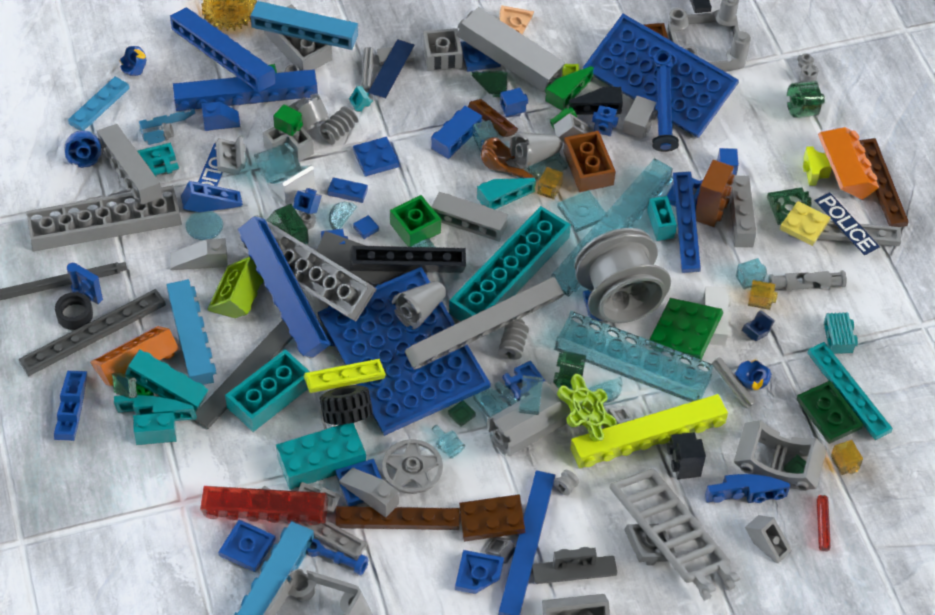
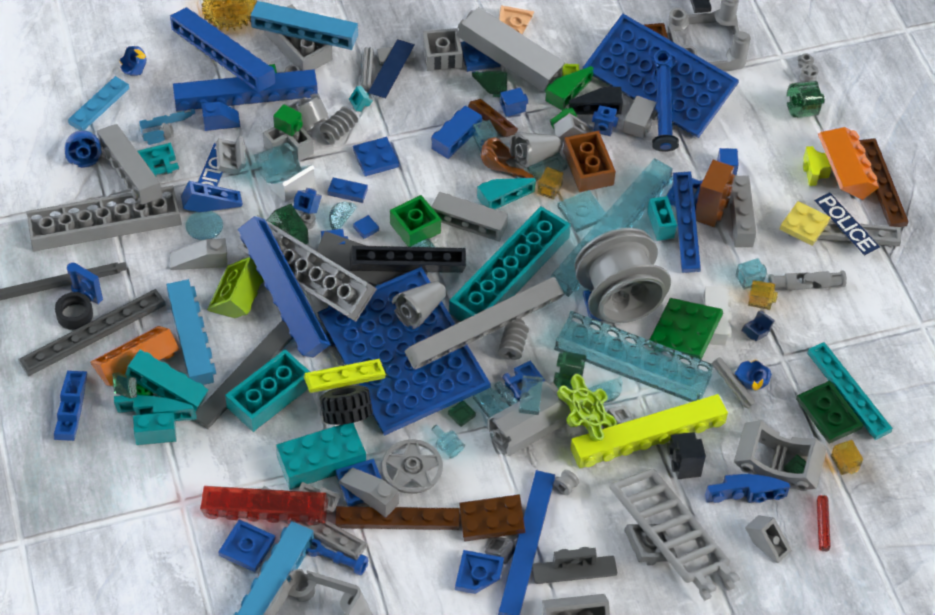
clear green piece [767,187,812,225] -> none
teal brick [823,312,858,354] -> none

